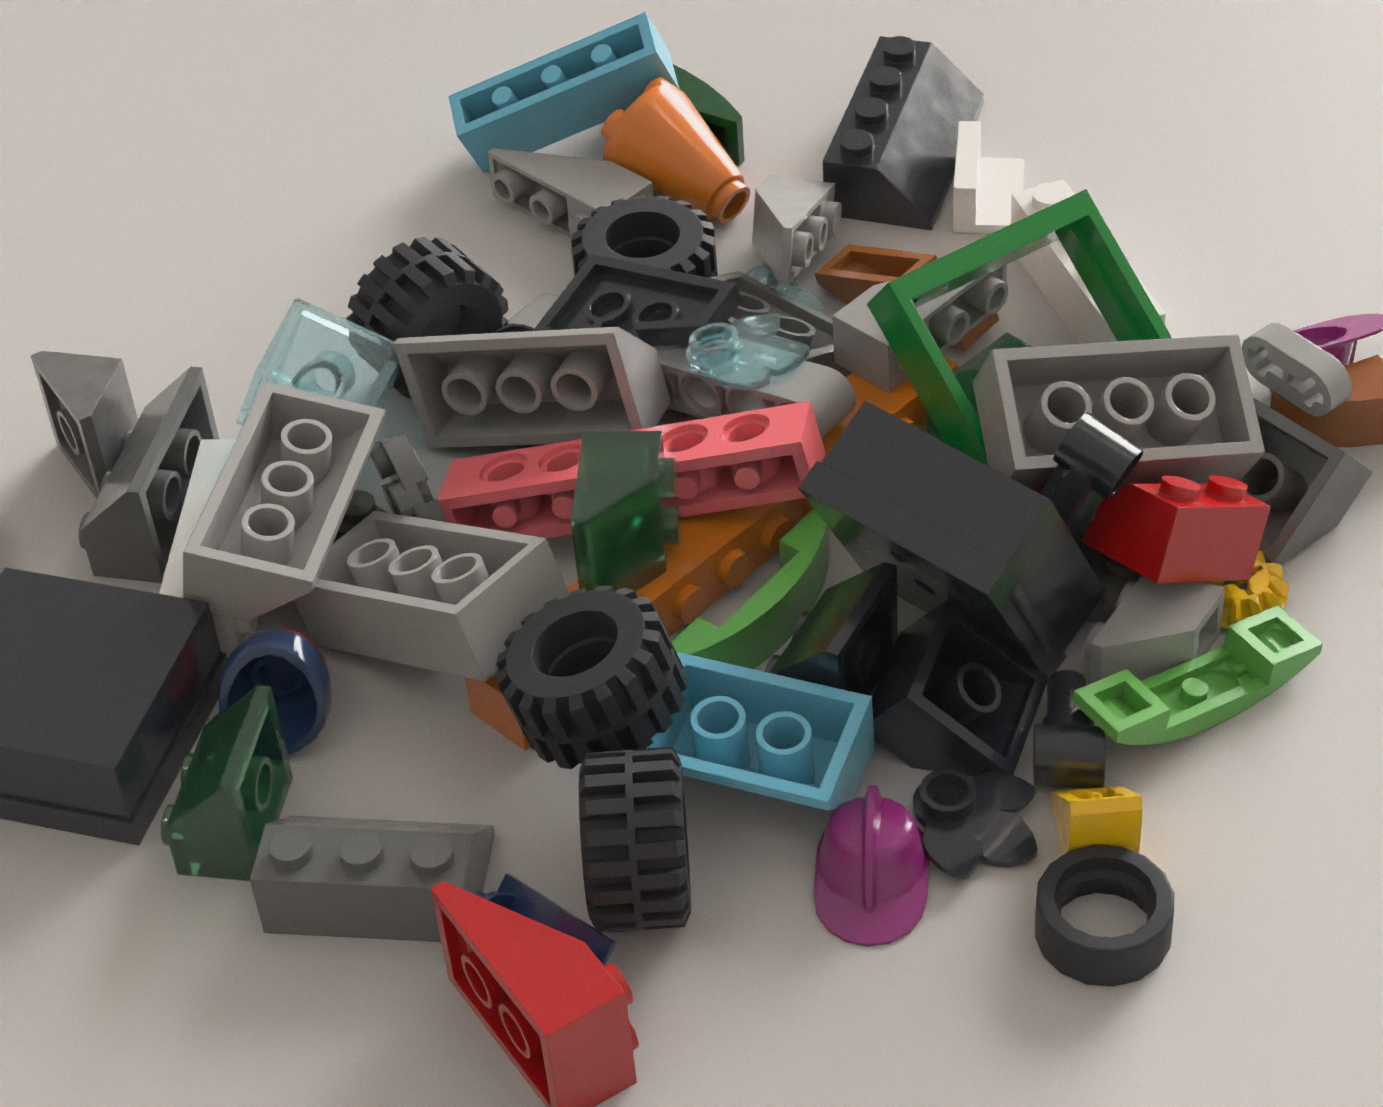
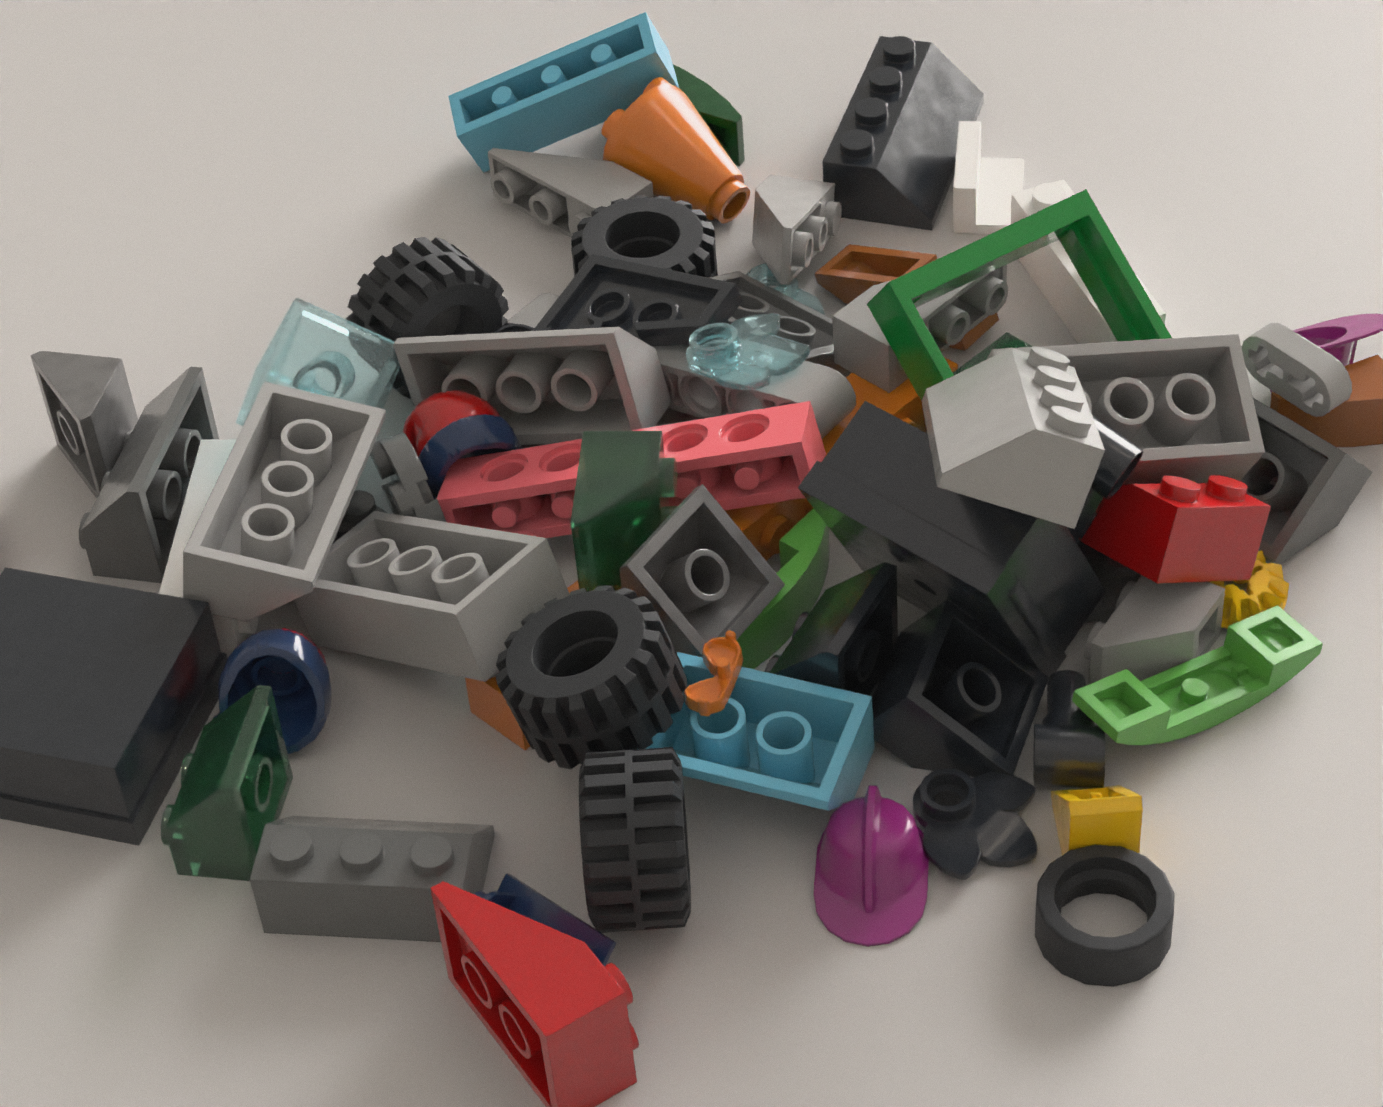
none -> piece [402,390,522,500]
none -> flat silver slope [620,484,785,658]
none -> orange piece [683,630,743,717]
none -> light grey slope [922,346,1105,529]

